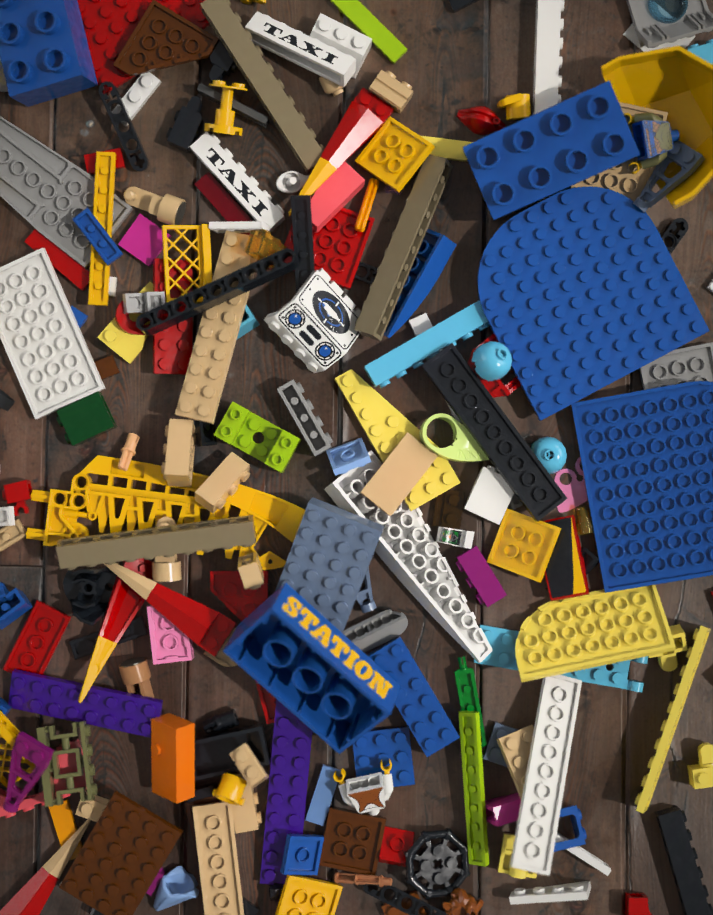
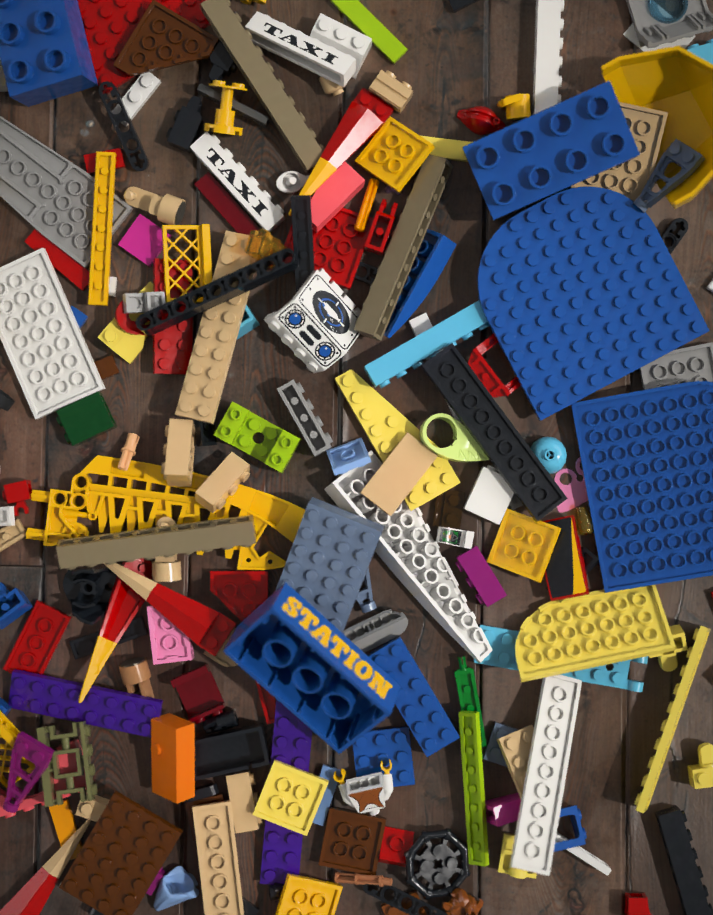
blue tile [72,207,123,266] -> none
white tile [209,221,270,233] -> none
yellow piece [212,773,247,806] -> none
tan brick [229,743,269,788] -> none
tan brick [238,552,264,590] -> none
blue plate [280,834,324,875] -> none
medium azure cylinder [472,341,512,381] -> none
white wing [509,881,591,905] -> none
torso [624,113,680,174] -> none
none -> dark red panel [170,663,226,724]
none -> light yellow plate [253,759,329,836]
none -> red hinge [364,199,398,256]

